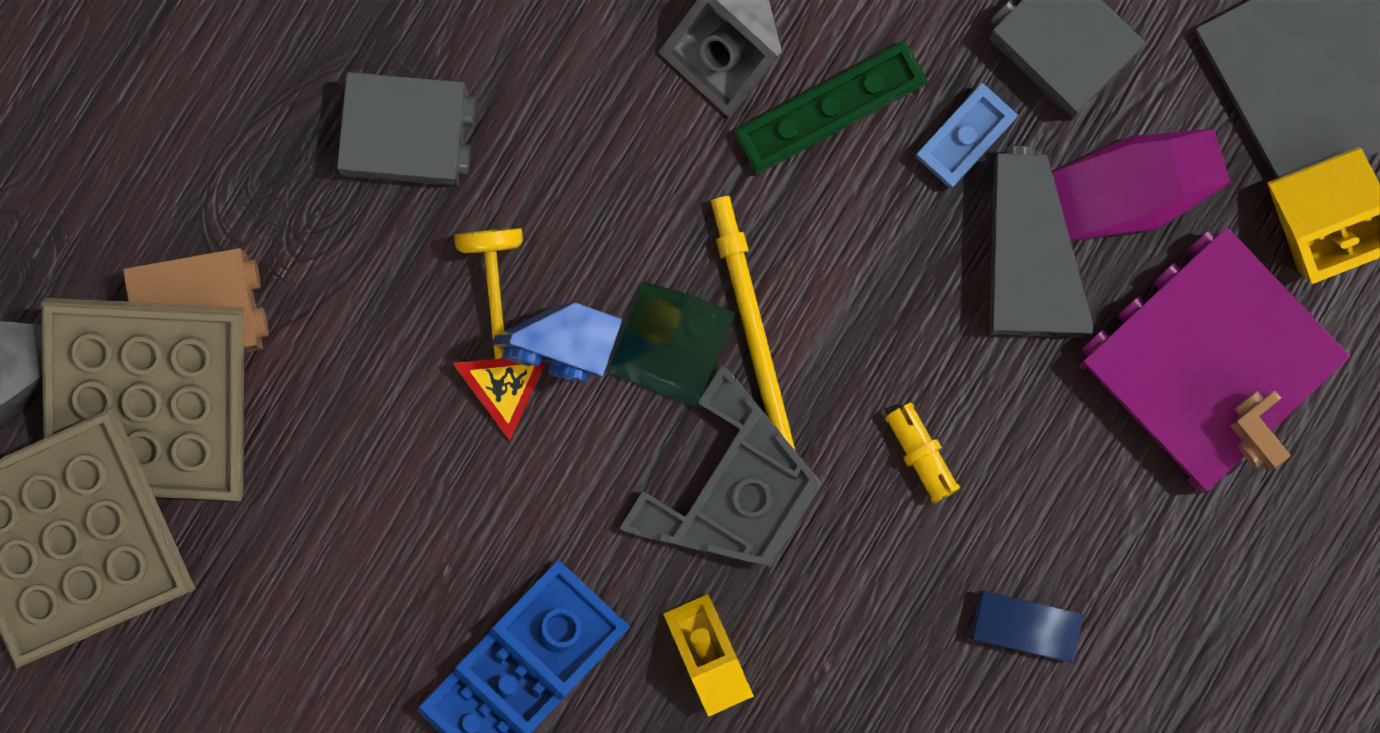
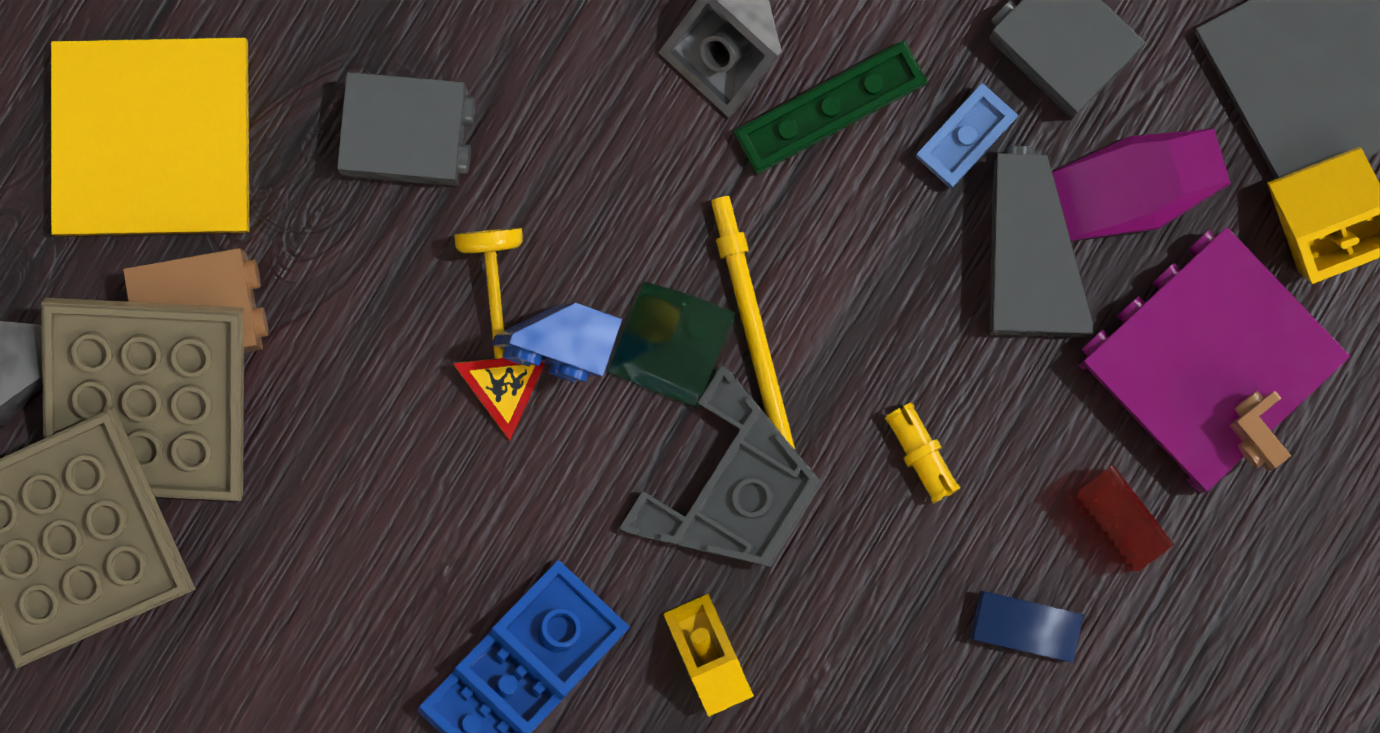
none -> yellow tile [51,38,249,237]
none -> clear red brick [1071,465,1174,573]

